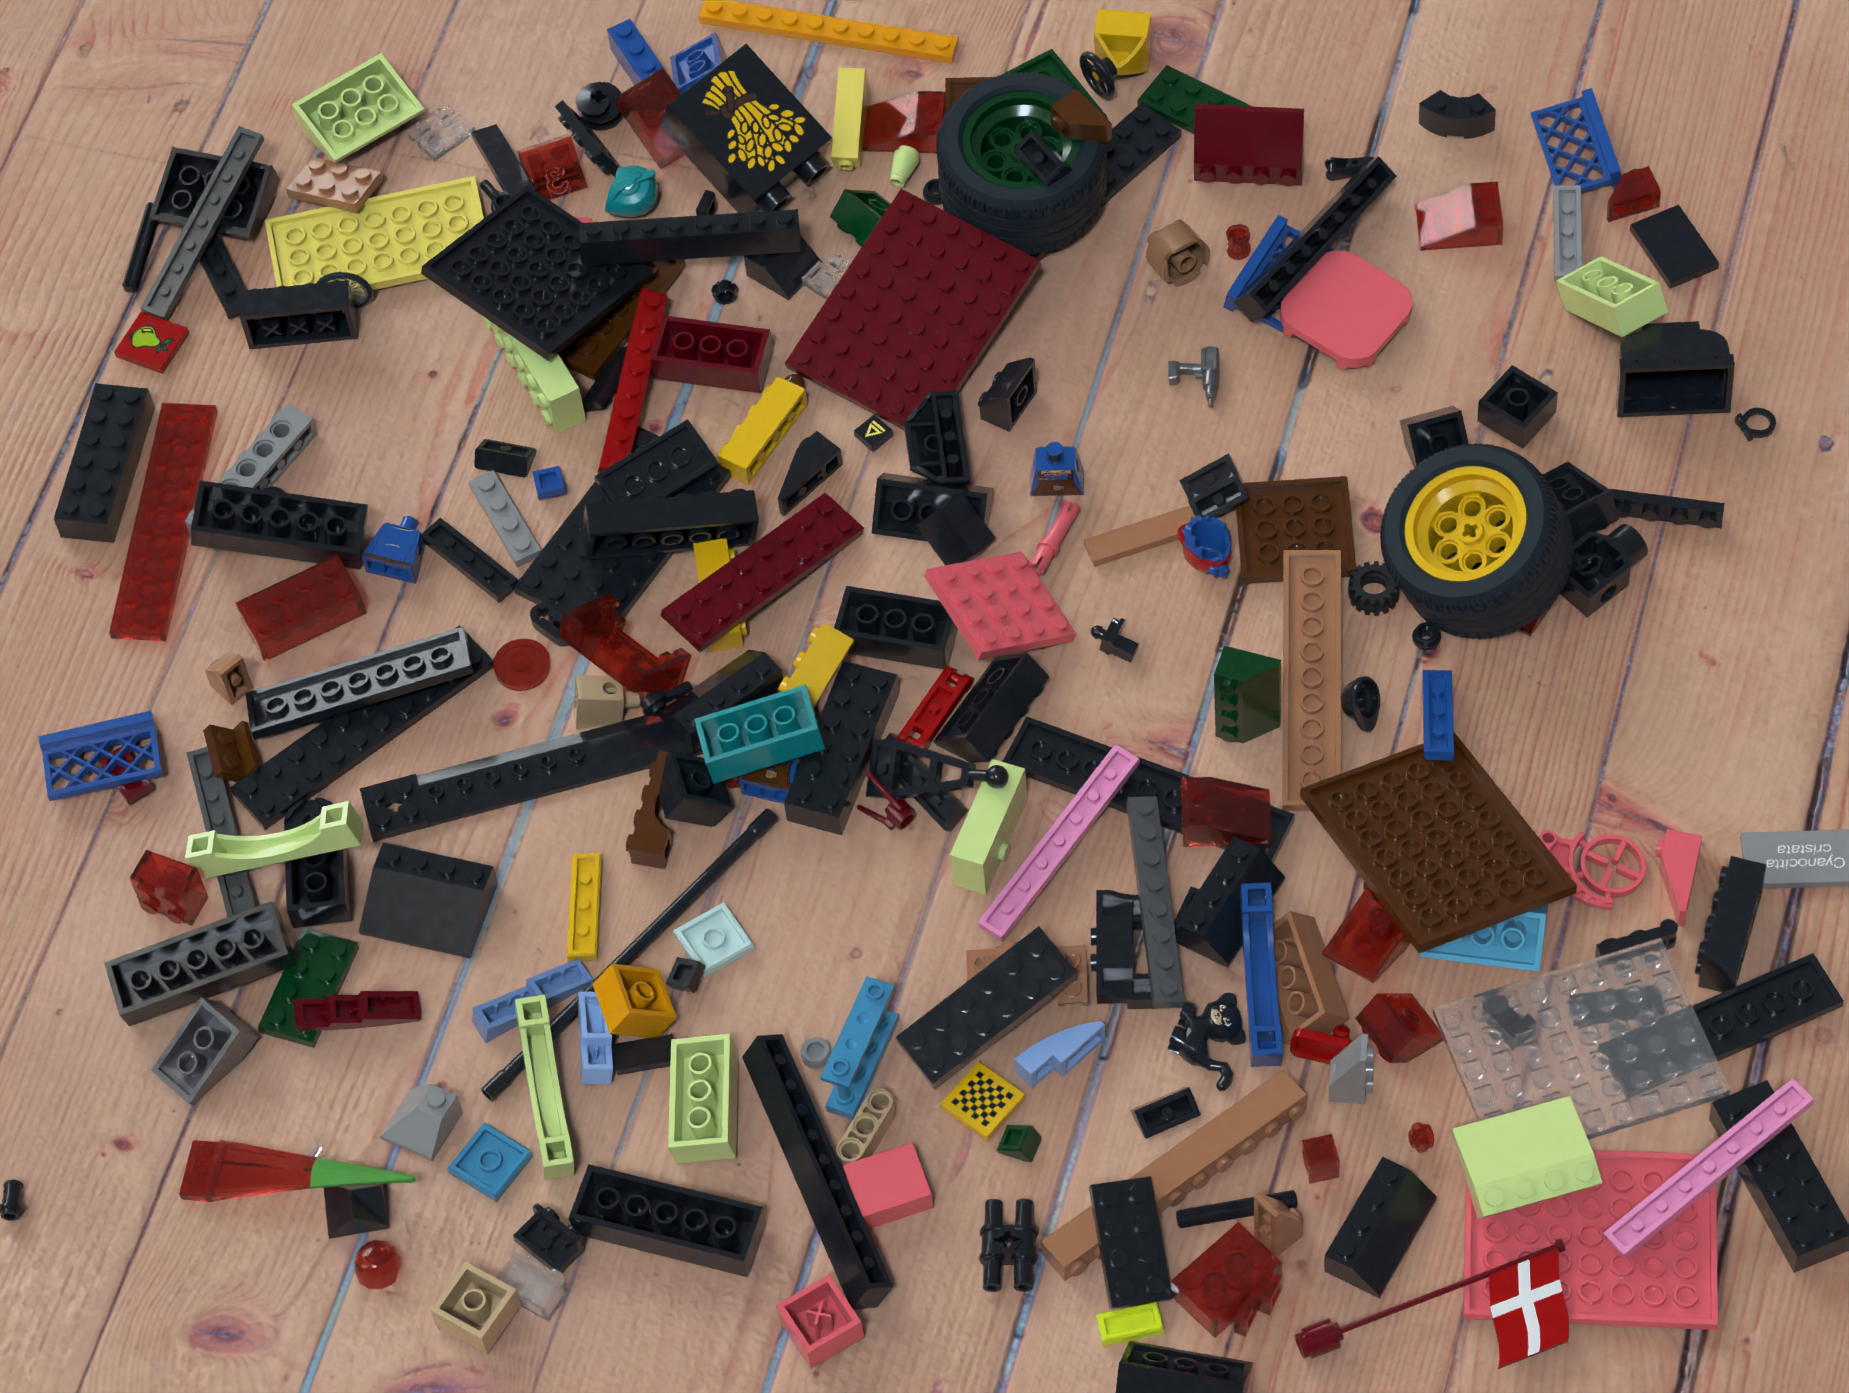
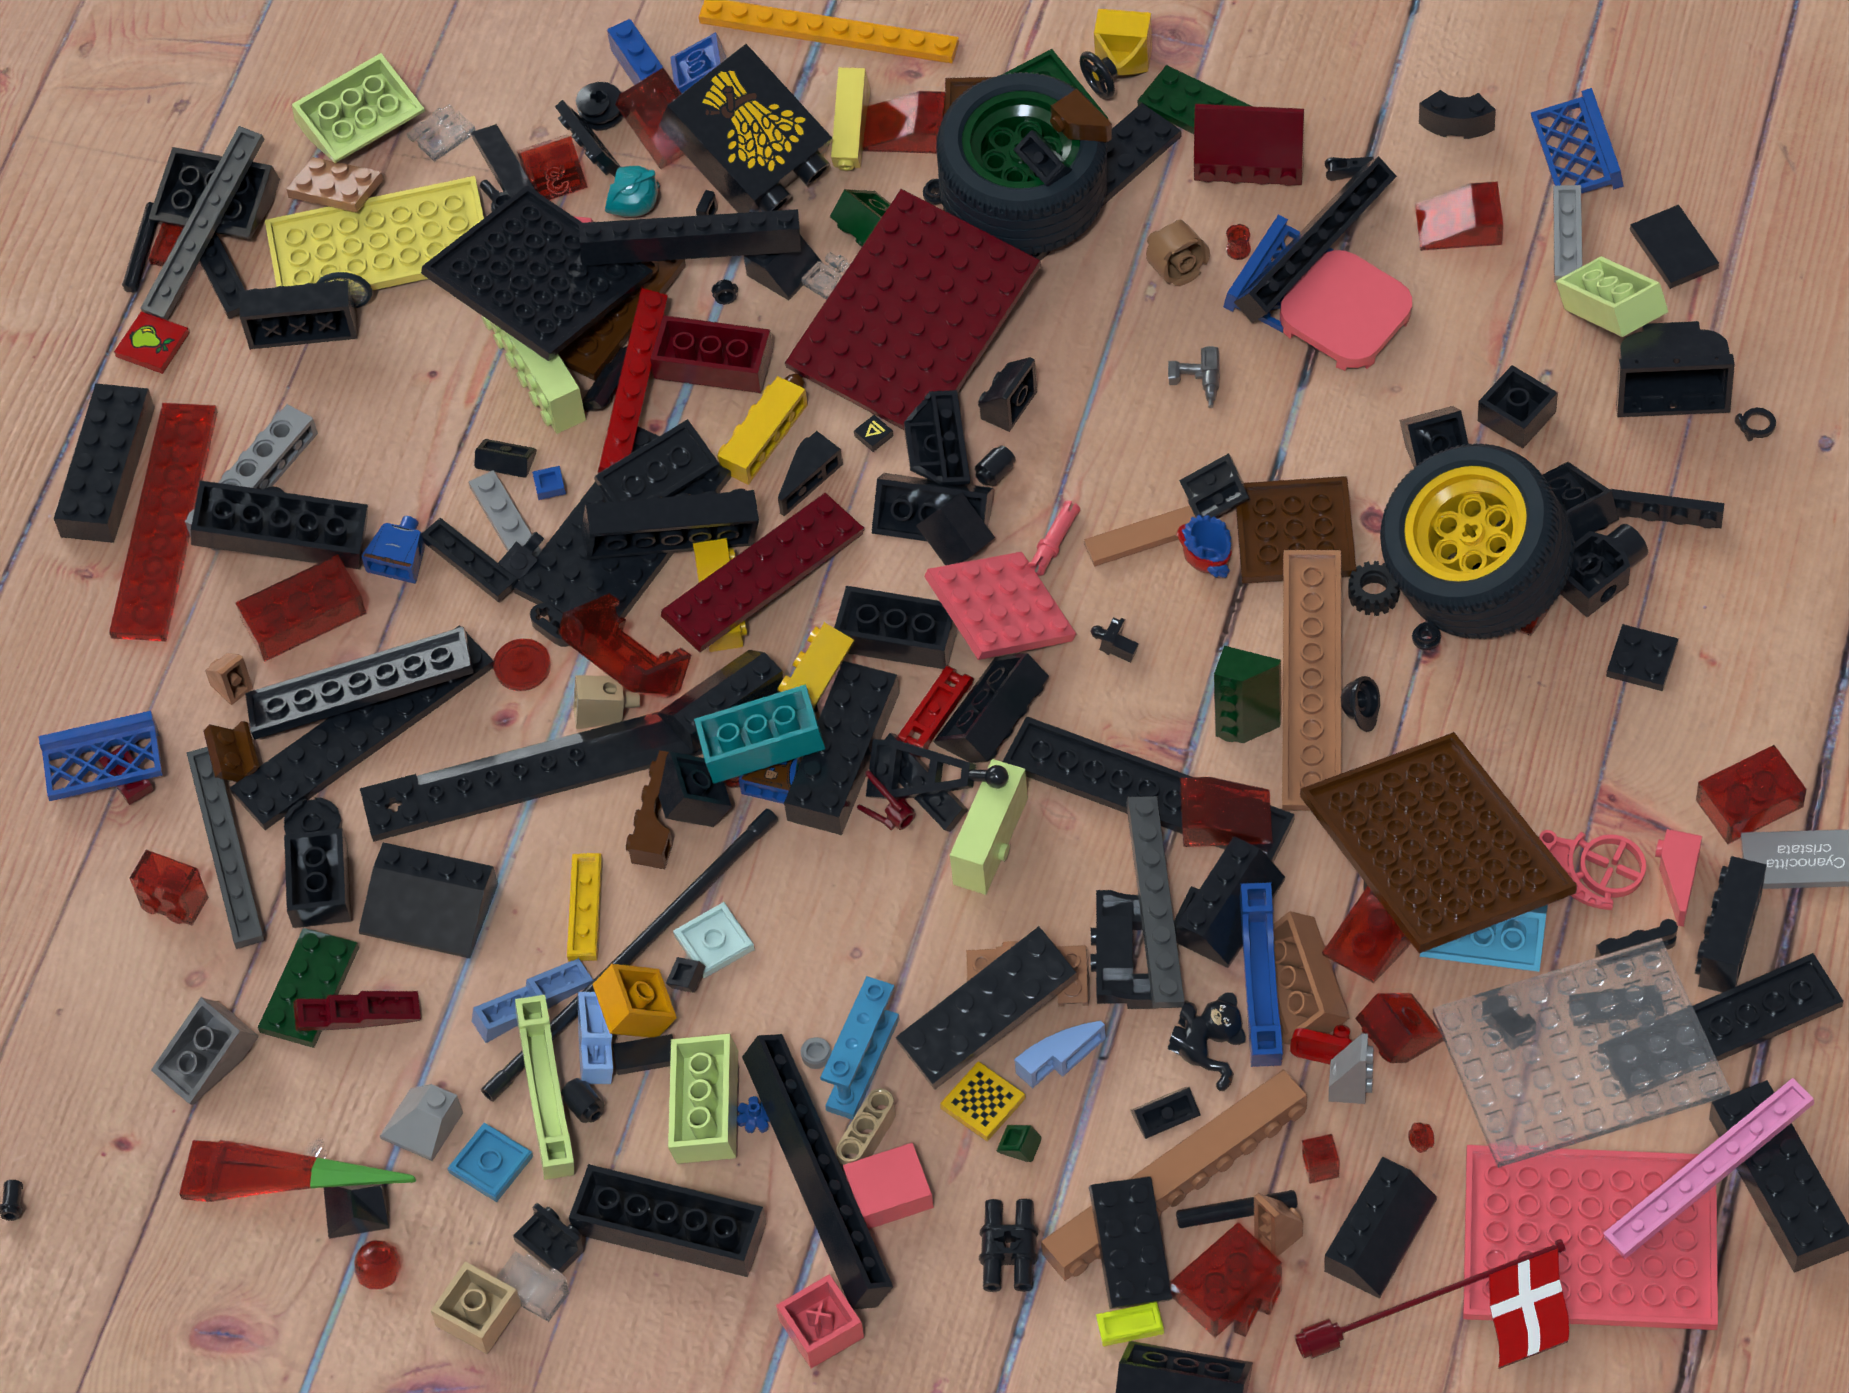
black brick [104,901,297,1026] -> none
yellowish green arch [185,801,364,880] -> none
black plate [640,681,693,717] -> none
yellowish green cone [889,145,920,187] -> none
bright pink plate [977,744,1140,942] -> none
blue torso [1030,442,1084,496] -> none
blue plate [1422,670,1454,761] -> none
yellowish green slope [1451,1096,1602,1219] -> none
clear red slope [1606,166,1661,222] -> none
none -> clear red plate [148,223,184,267]
none -> black plate [498,532,544,580]
none -> black brick [561,1078,604,1123]
none -> blue plant [737,1096,770,1133]
none -> black brick [975,445,1016,486]
none -> black plate [1606,624,1679,691]
none -> clear red brick [1696,745,1807,845]

